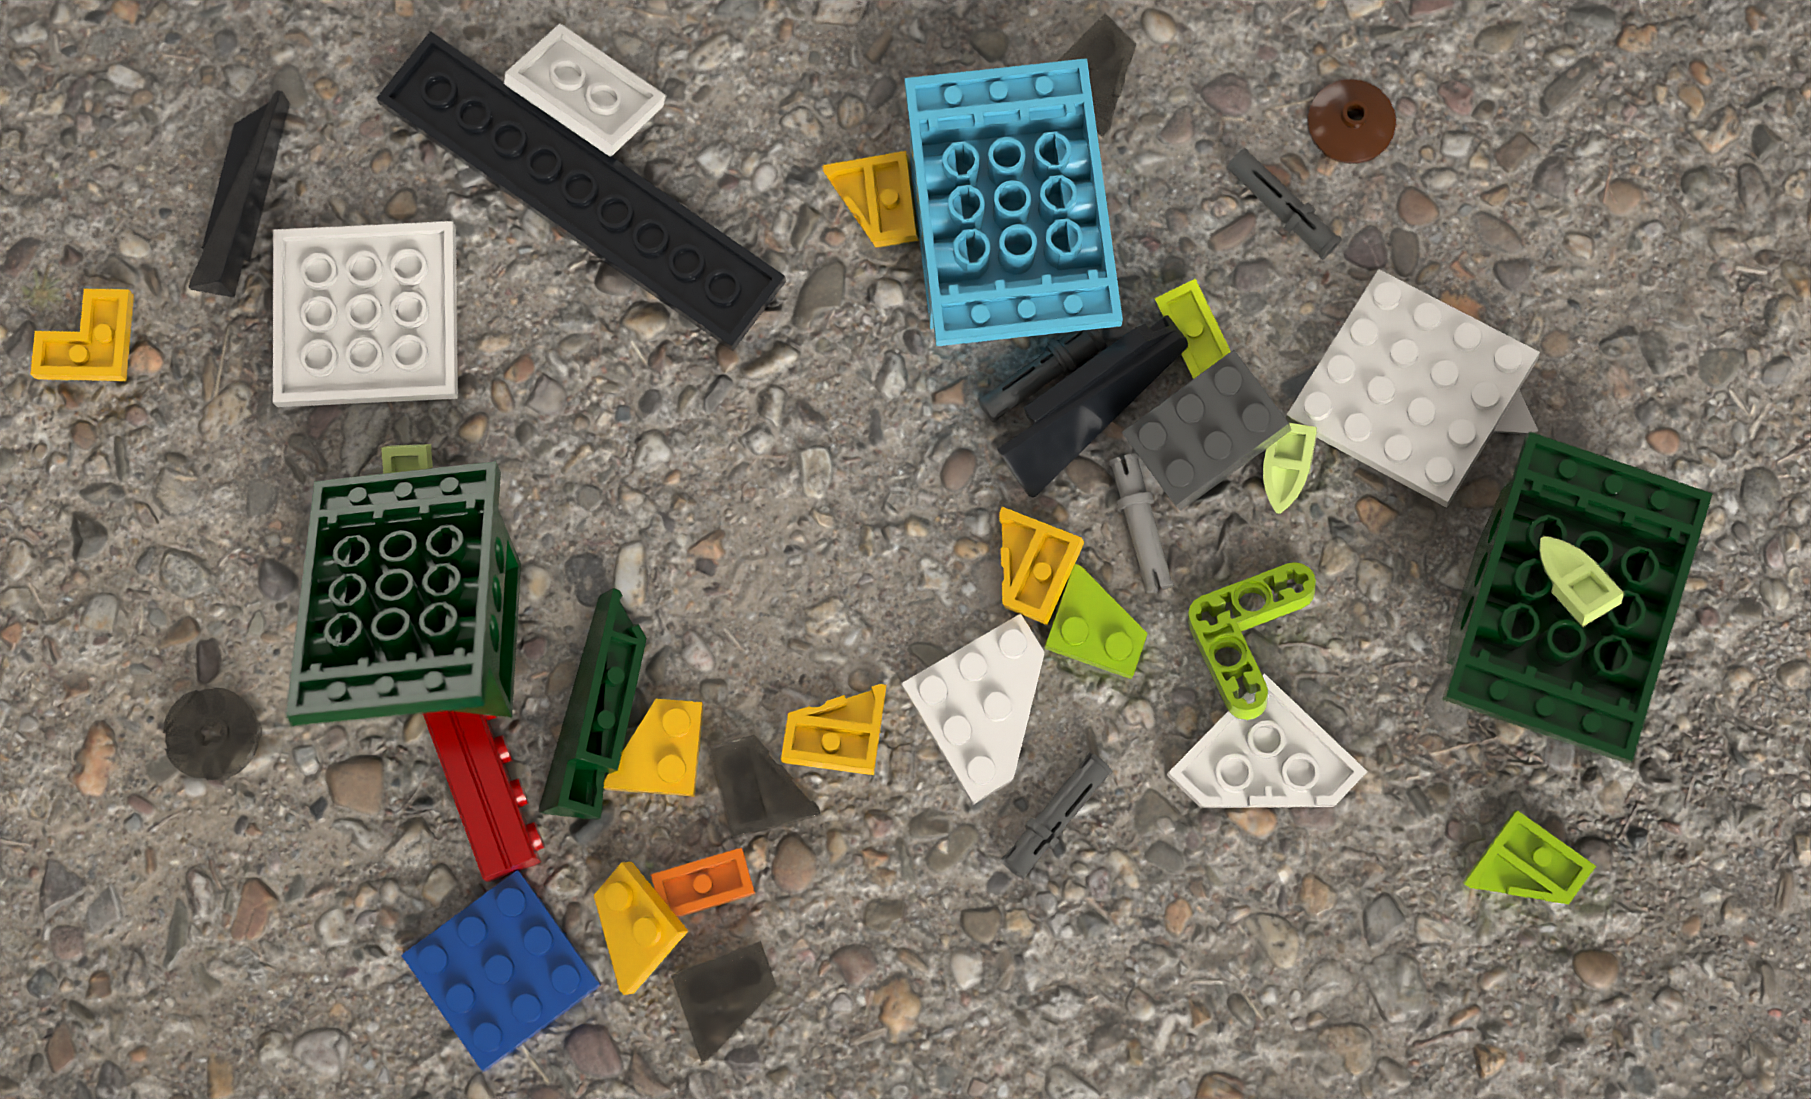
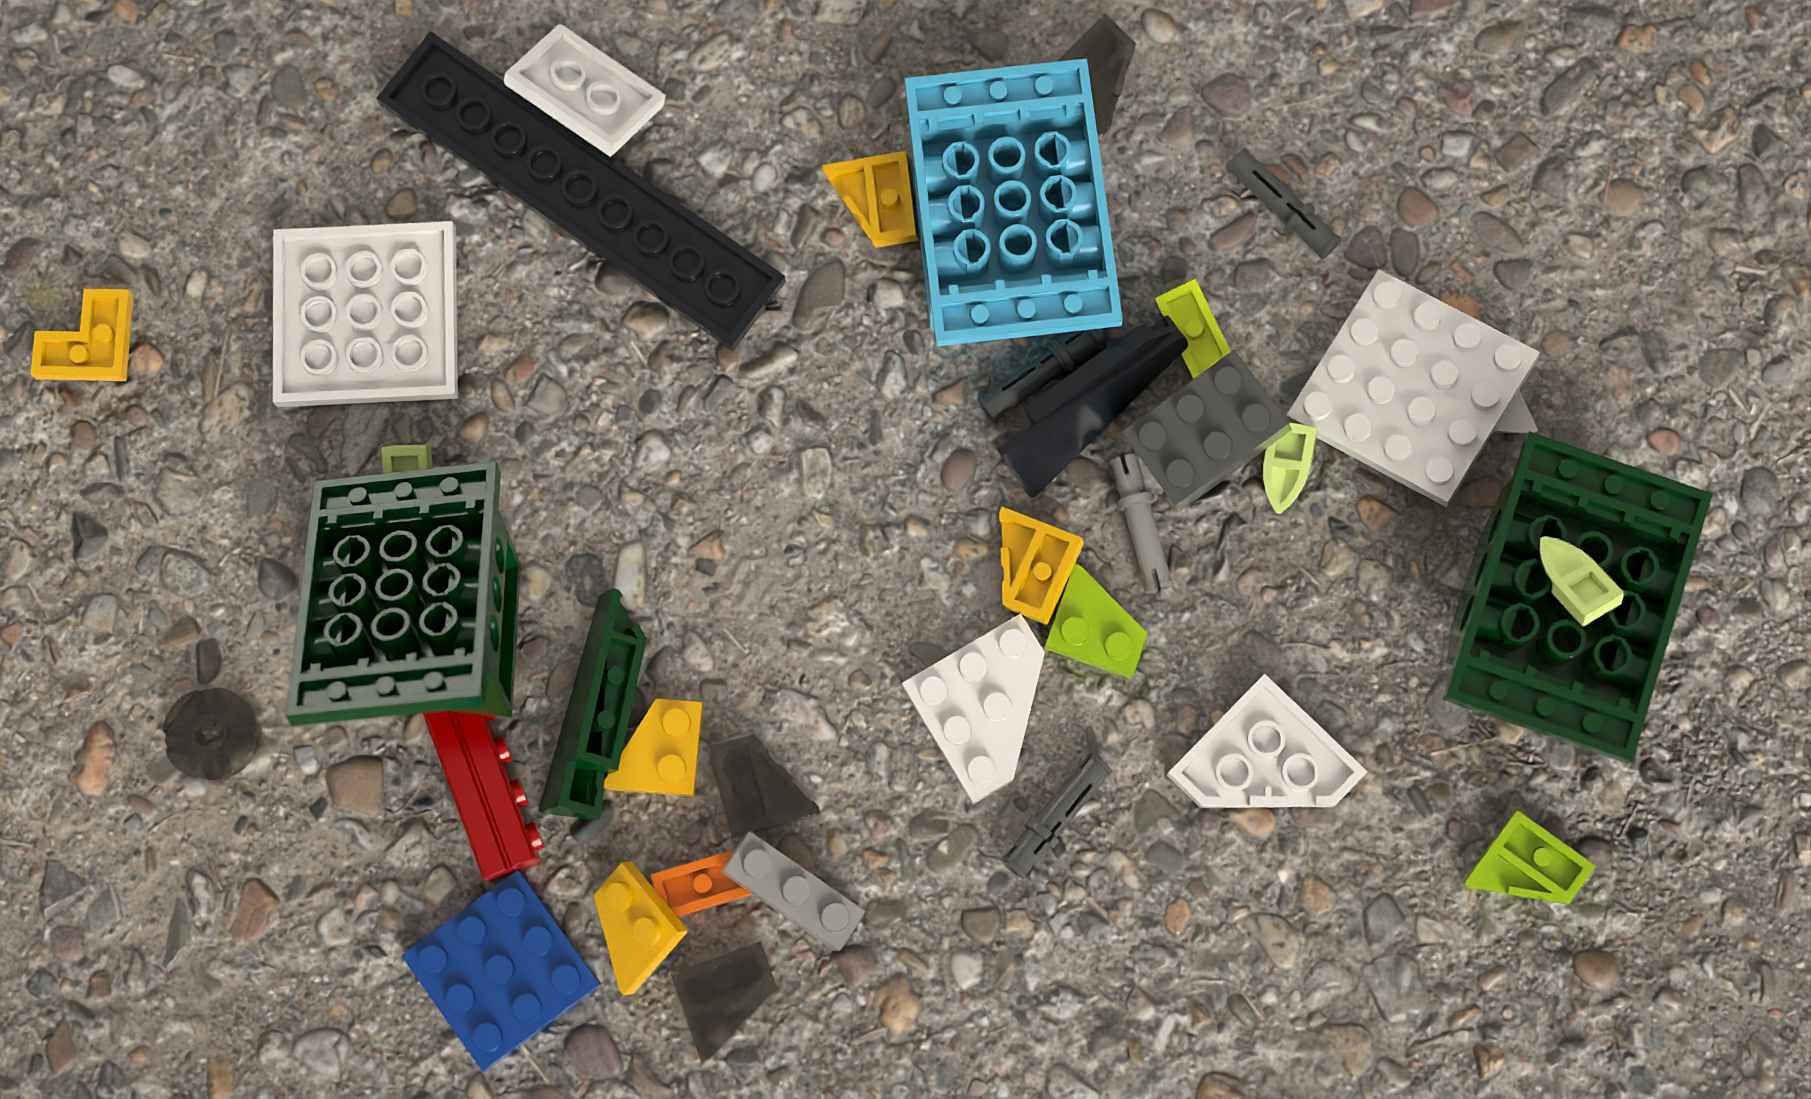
black wedge [188,91,290,298] -> none
yellow wing [781,684,886,775] -> none
lime beam [1188,562,1316,720] -> none
reddish brown dish [1307,79,1396,164] -> none
none -> light grey plate [720,831,866,952]

